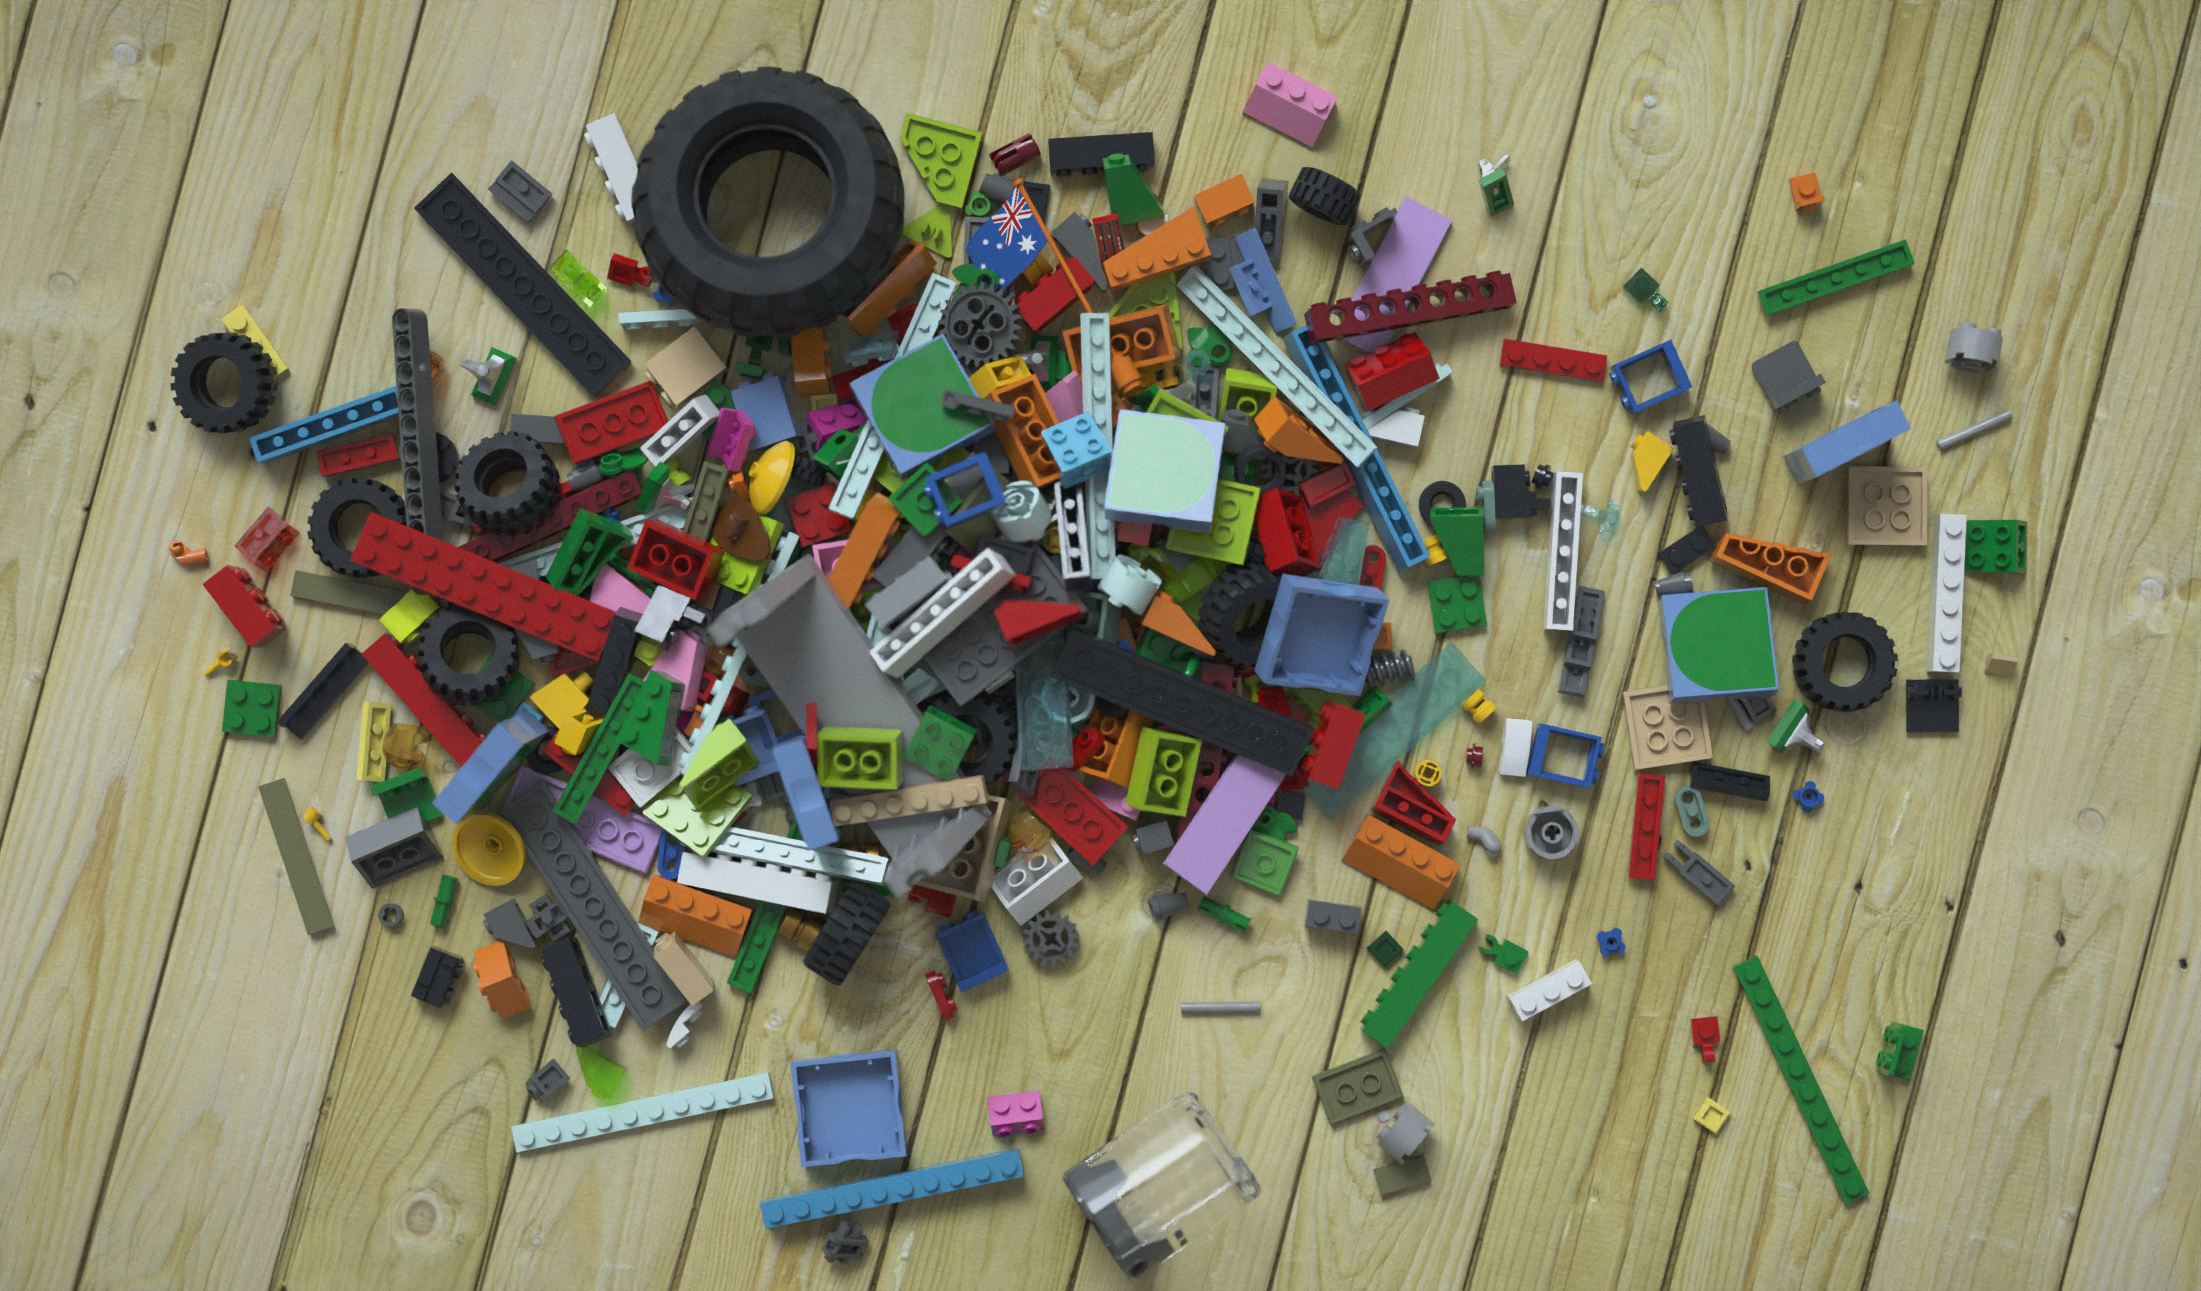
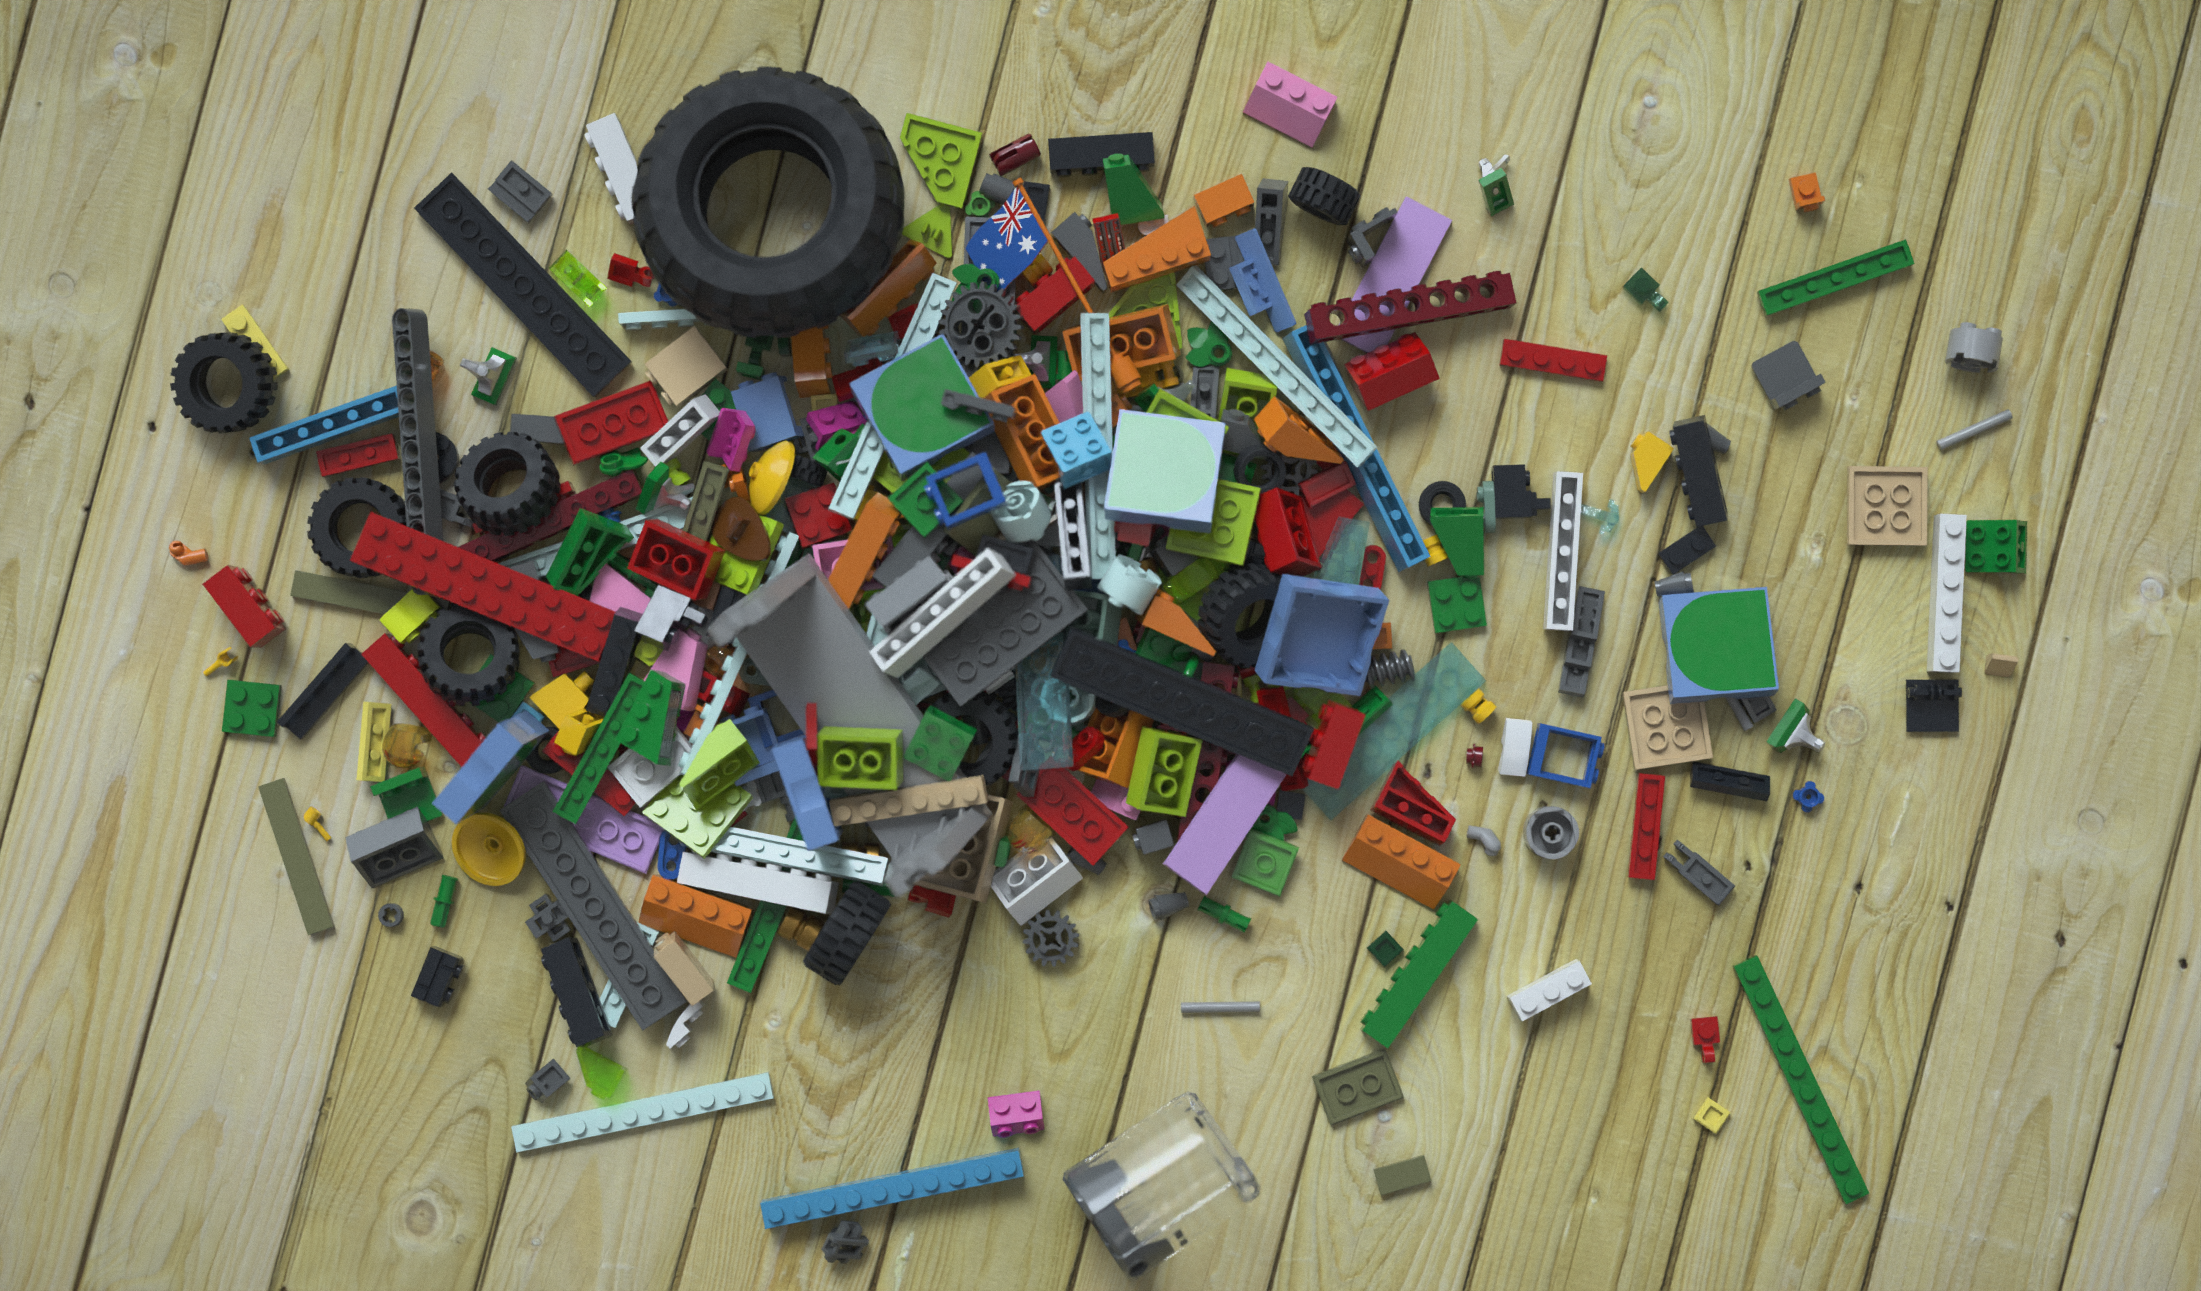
clear red bracket [234,507,299,571] -> none
orange brick [473,940,531,1020] -> none
dark grey slope [483,899,539,948] -> none
dark grey brick [567,459,607,493] -> none
medium blue tile [790,1049,908,1167] -> none
red plate [925,969,958,1022] -> none
blue panel [935,910,1009,992] -> none
red slope [994,599,1084,647] -> none
yellow wheel [1043,527,1061,554] -> none
clear neon green piece [1128,545,1184,582] -> none
clear light blue plate [1184,349,1211,376] -> none
dark grey brick [1304,899,1361,934] -> none
light aqua plate [1361,363,1453,430] -> none
white slope [1368,407,1425,448] -> none
light grey brick [1377,1104,1435,1165] -> none
yellow wheel [1414,760,1442,786] -> none
green plate [1479,934,1529,974] -> none
black plate [1532,464,1554,490] -> none
blue plate [1597,928,1626,957] -> none
blue window [1609,340,1692,415] -> none
sand green plate [1674,785,1709,837] -> none
orange wedge [1710,533,1832,605] -> none
medium blue tile [1783,400,1912,484] -> none
black tyre [1792,612,1898,712] -> none
green bracket [1876,1021,1924,1081] -> none

